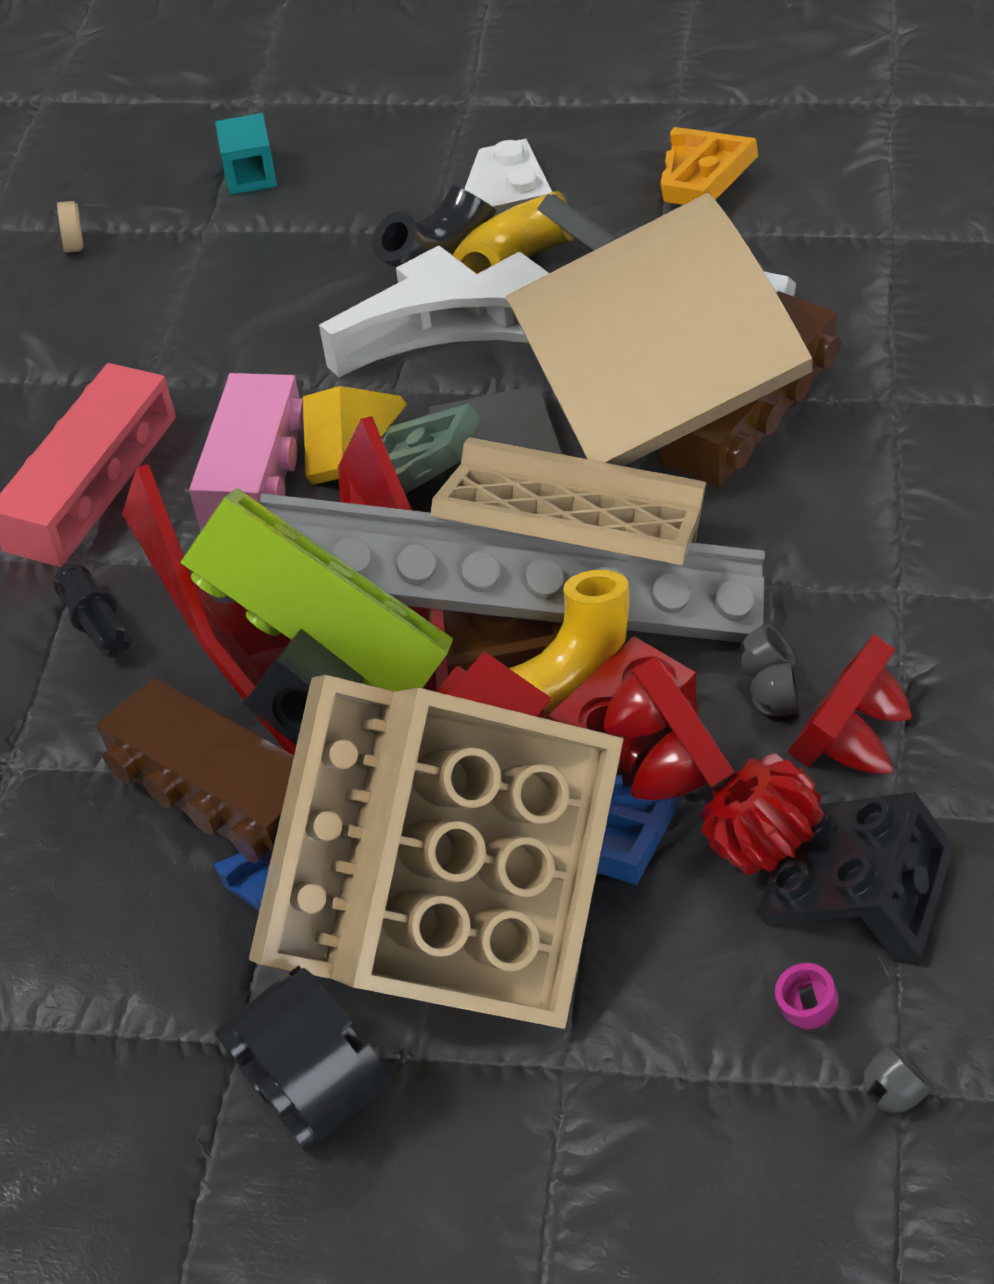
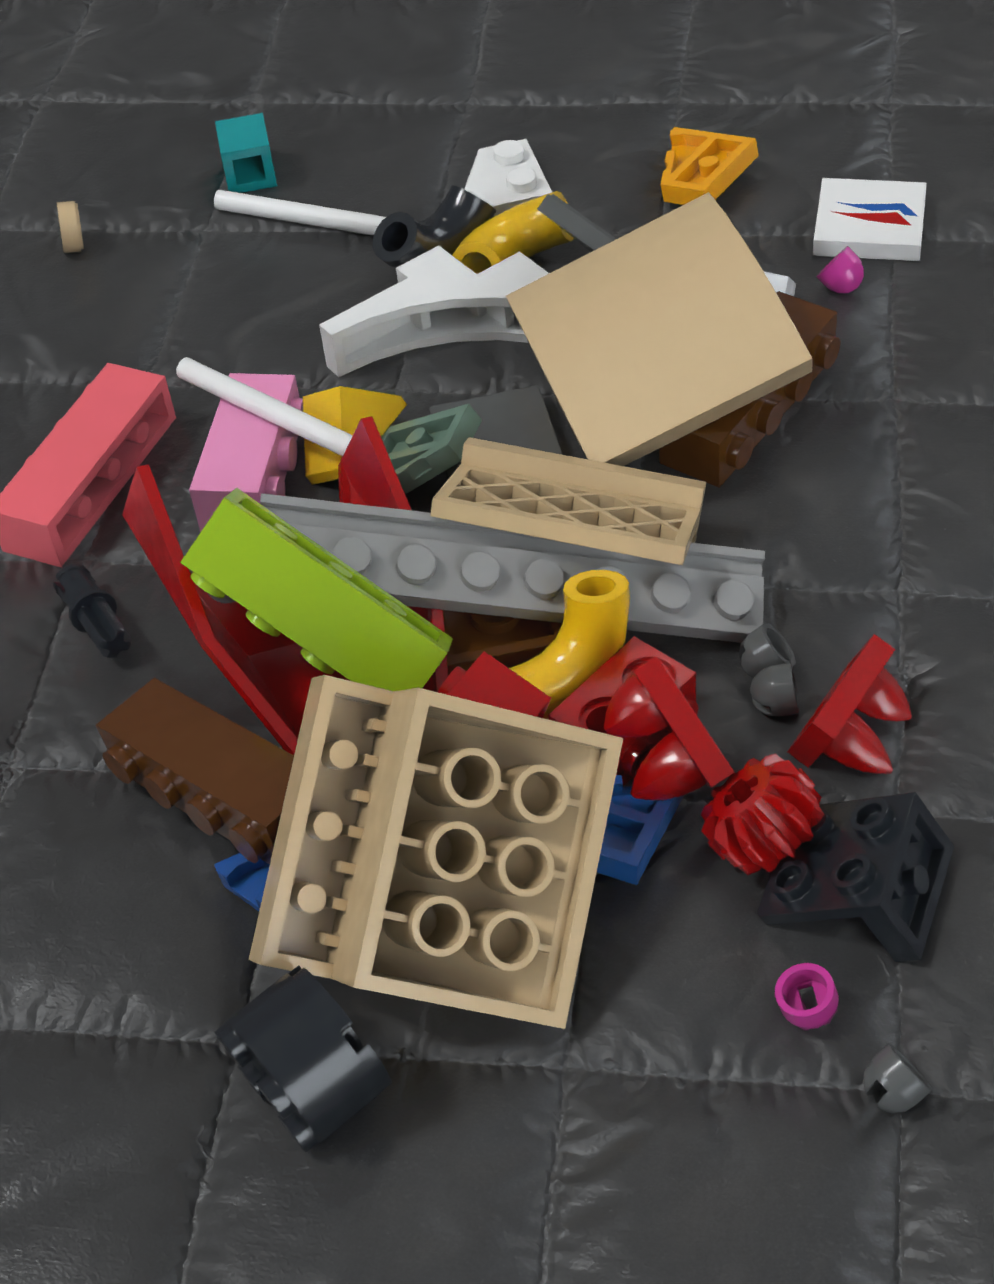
black brick [242,629,365,745] -> none
none -> white piece [176,357,353,457]
none -> white piece [214,190,386,236]
none -> white tile [813,178,927,261]
none -> dark pink hinge [816,246,864,293]

